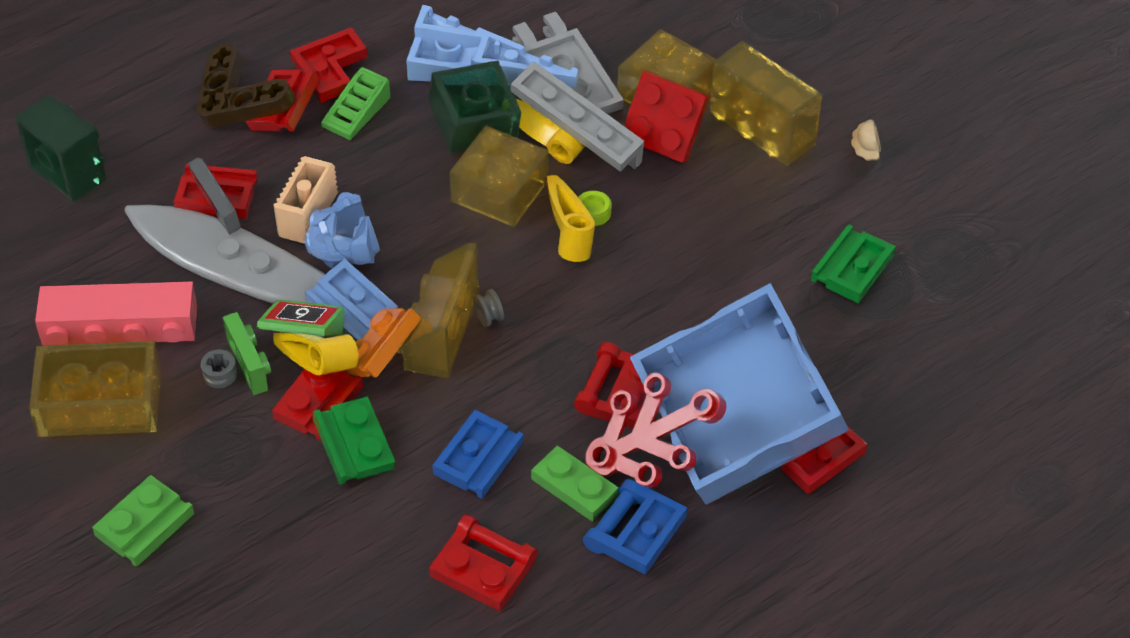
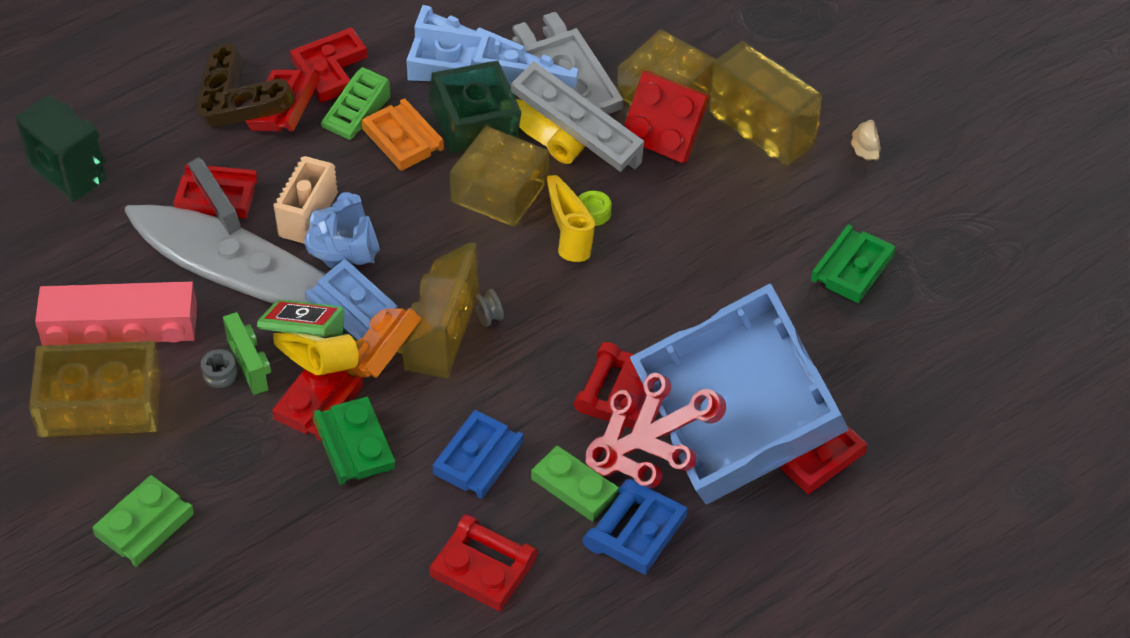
none -> orange plate [362,98,444,171]

